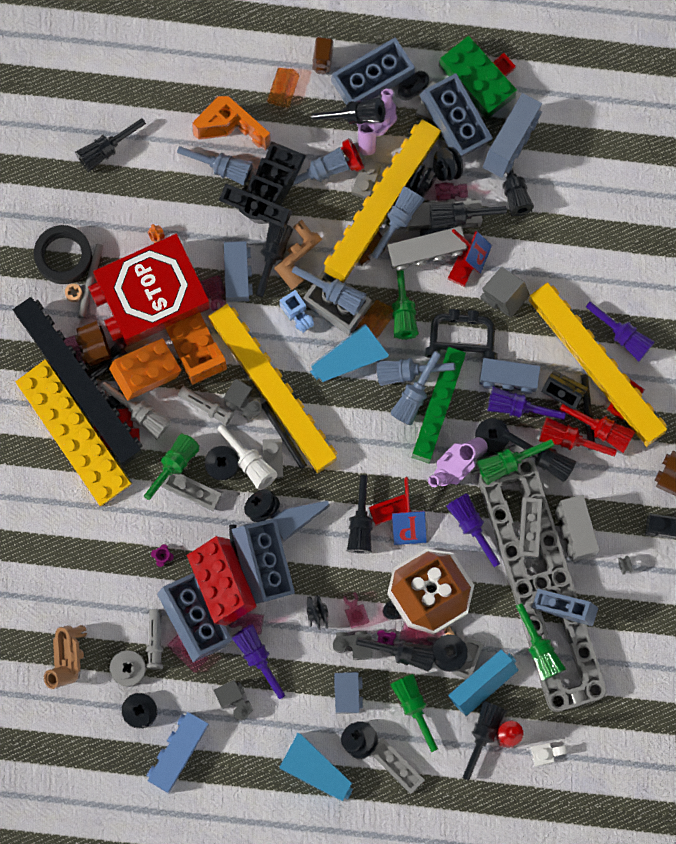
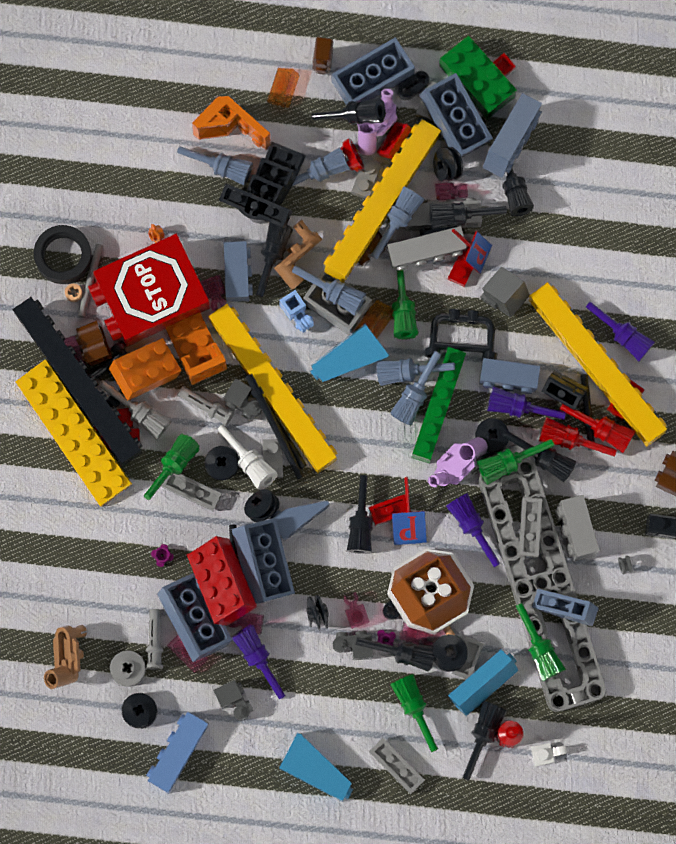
black piece [75,118,146,173] -> none
sand blue brick [334,672,363,714] -> none
black piece [341,721,378,759] -> none
black piece [409,164,437,197] -> none
none -> black bar [246,374,304,479]
none -> red plate [377,122,412,159]

